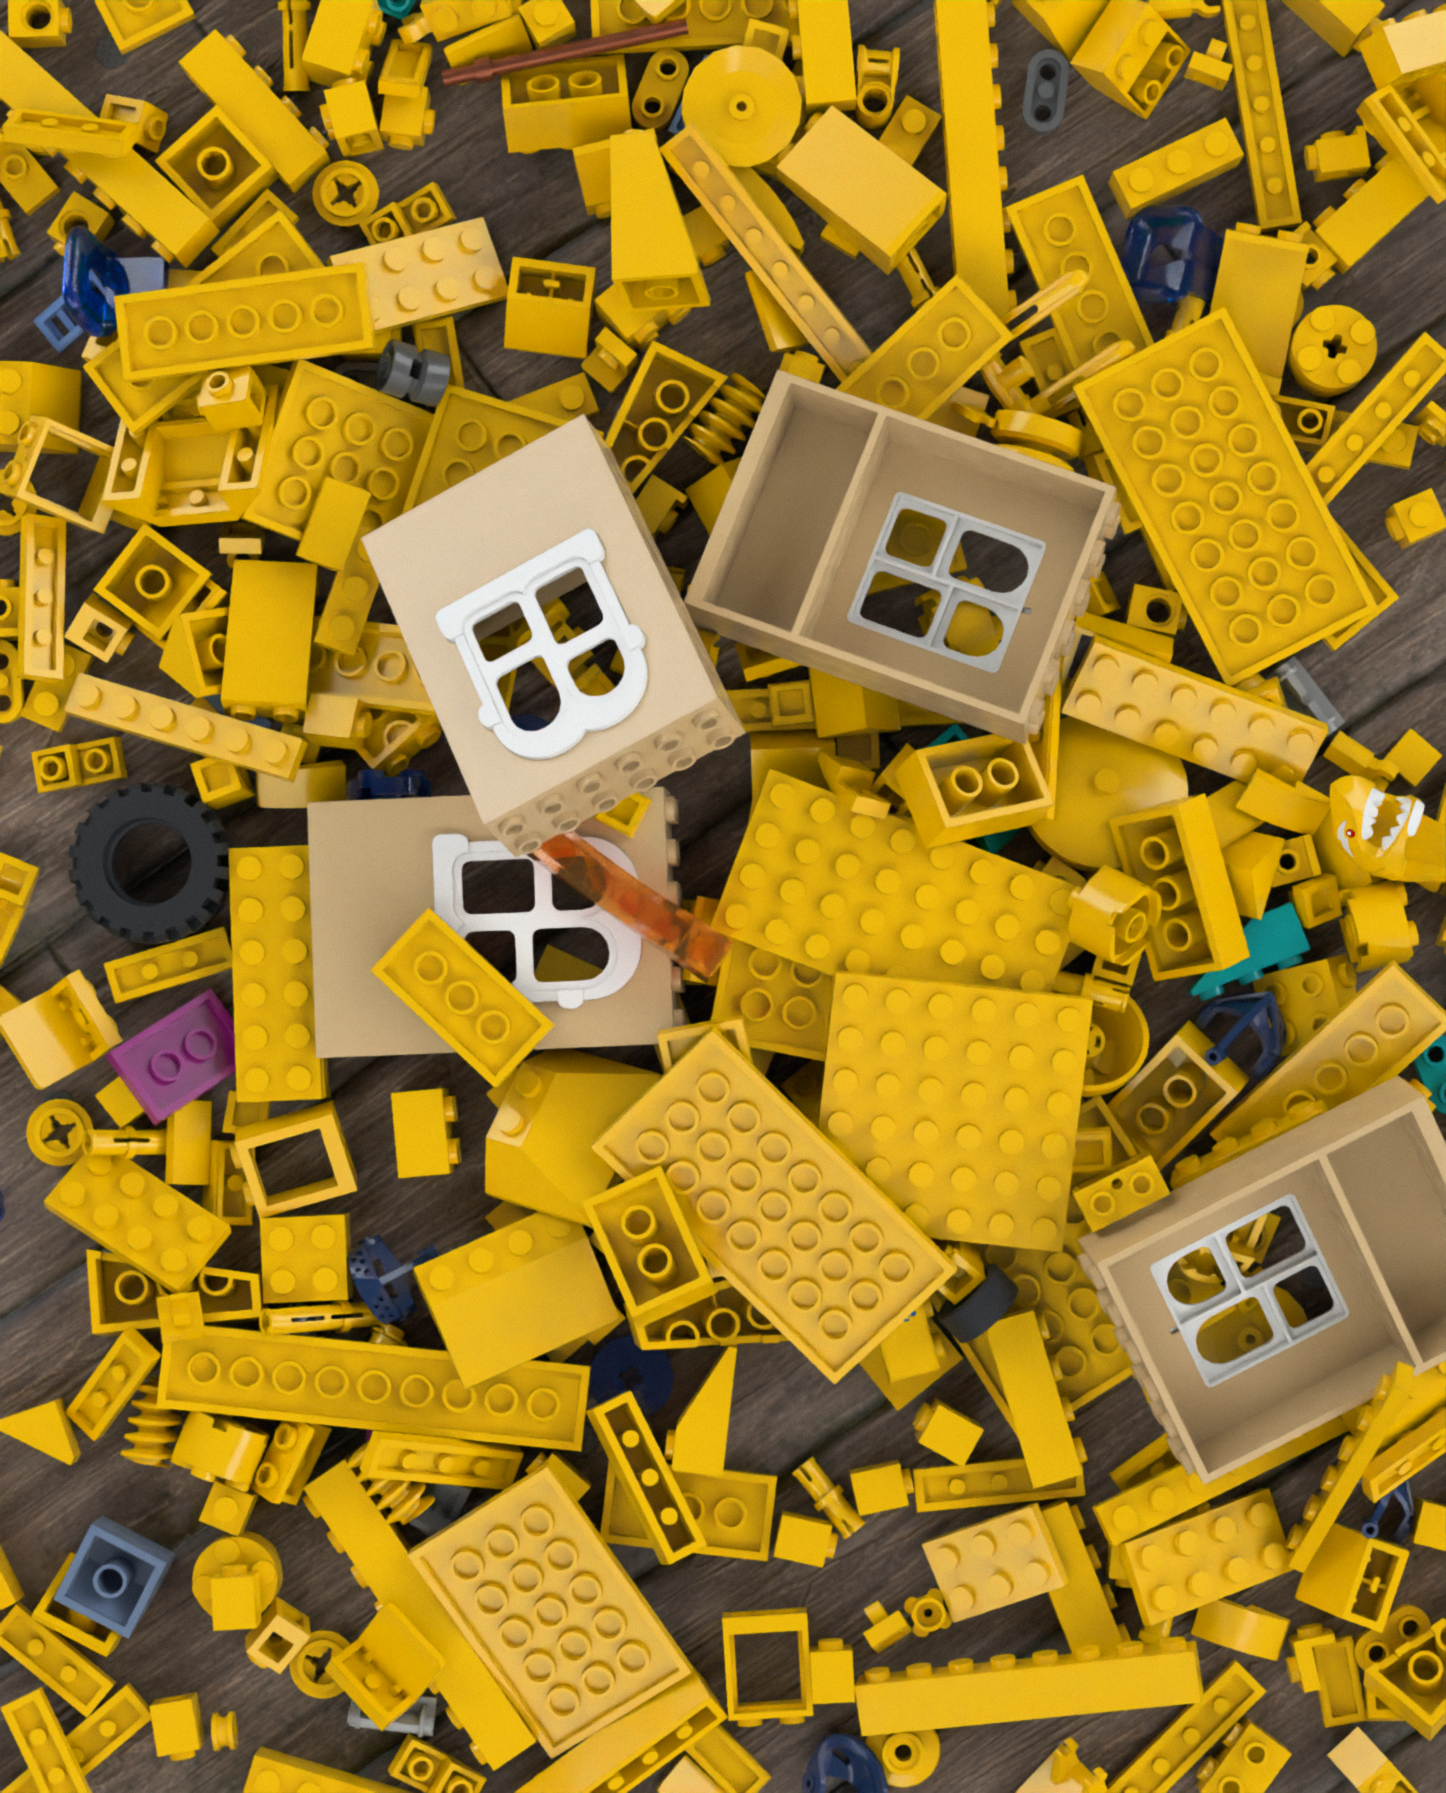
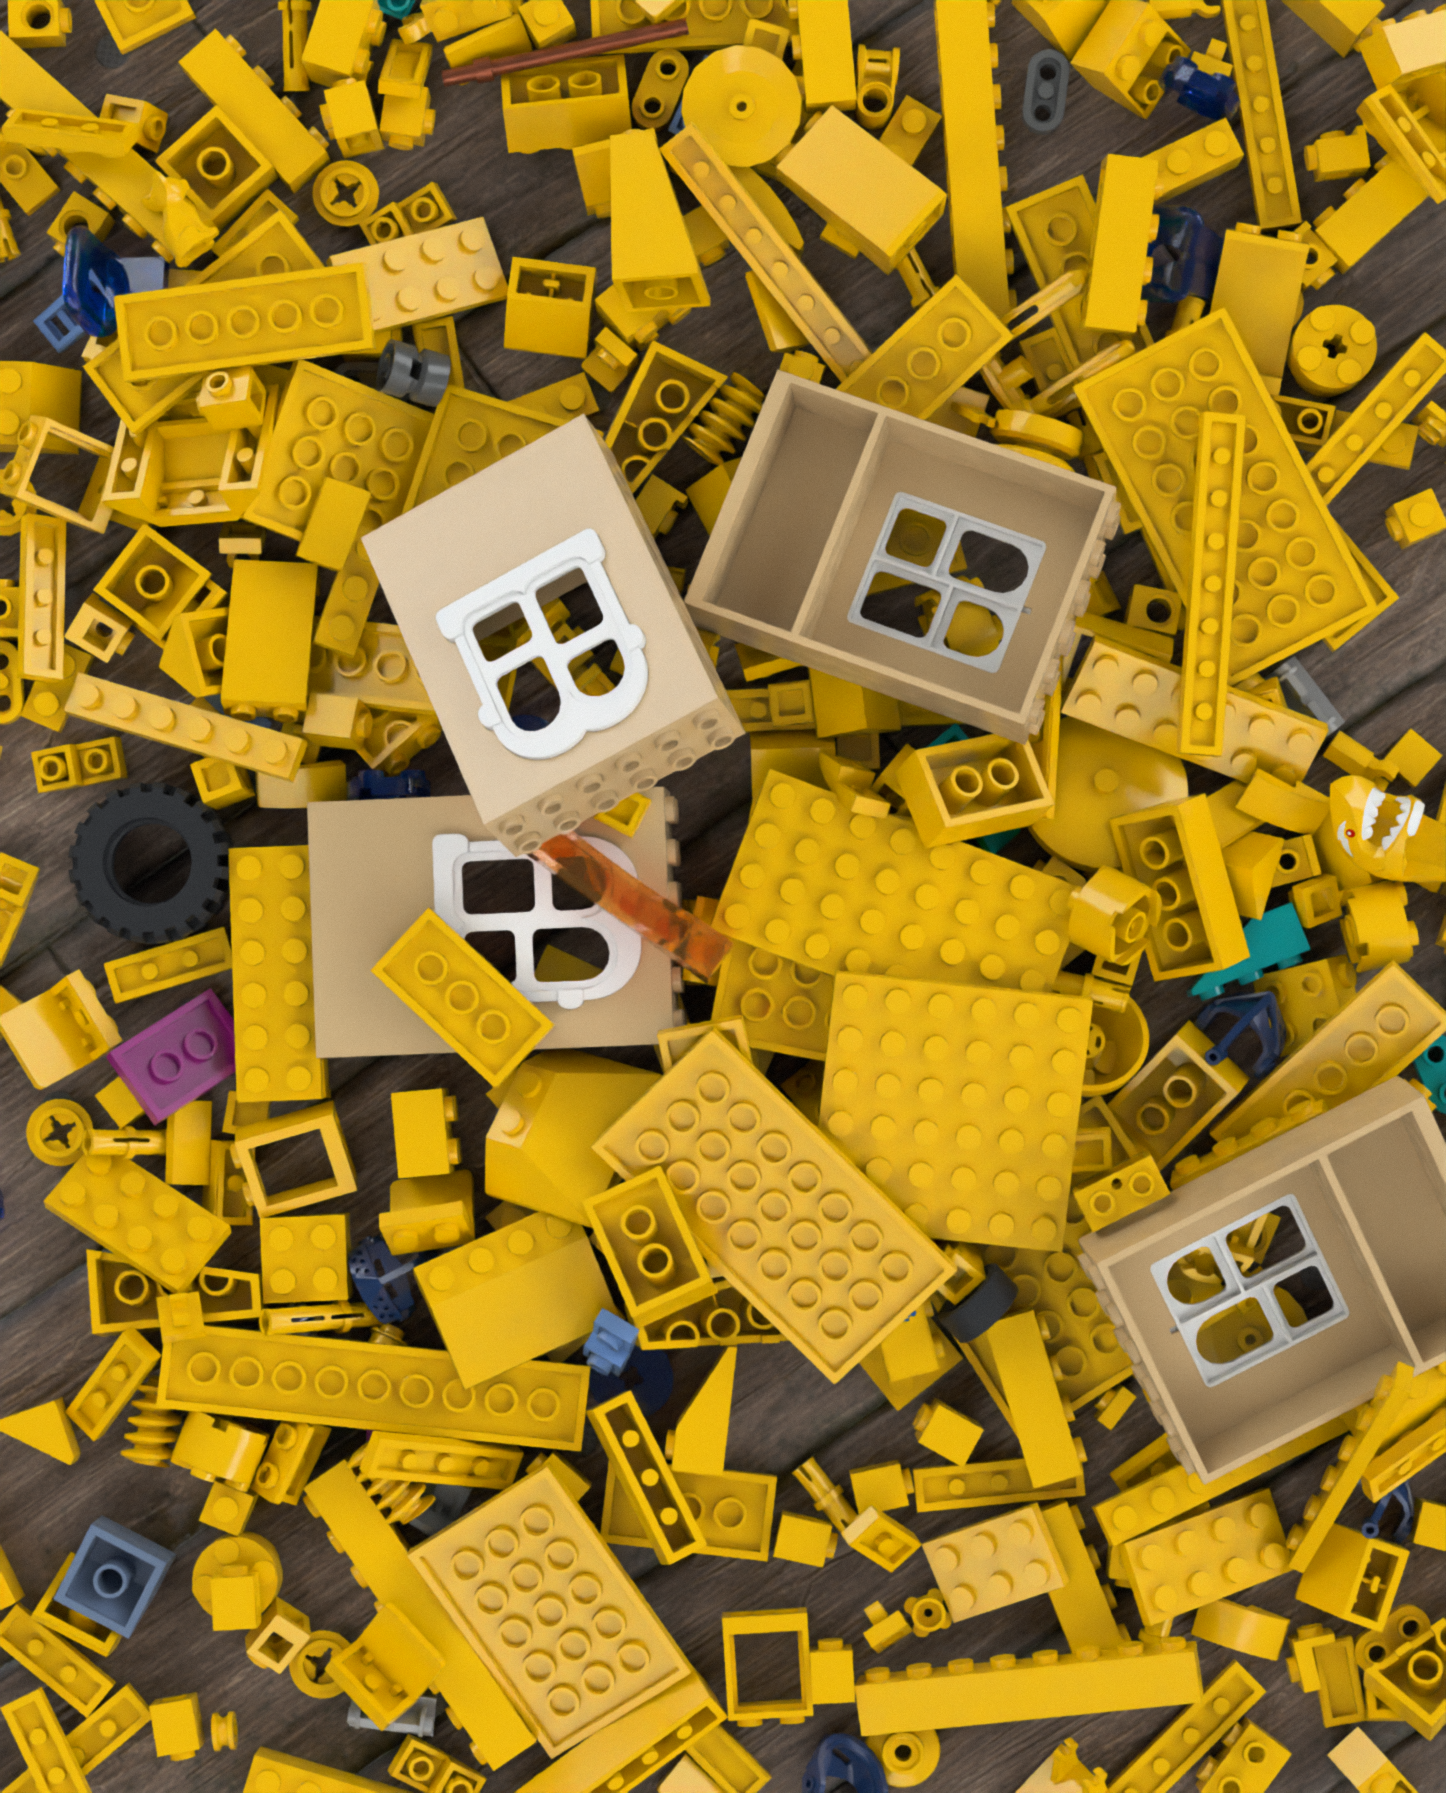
none -> yellow animal [141,171,219,267]
none -> yellow bracket [379,1170,475,1256]
none -> medium blue slope [583,1308,639,1377]
none -> yellow plate [841,1505,922,1573]
none -> yellow brick [1079,154,1165,336]
none -> yellow plate [1094,1383,1136,1430]
none -> clear blue plate [1158,56,1241,121]
none -> yellow plate [1176,411,1246,757]

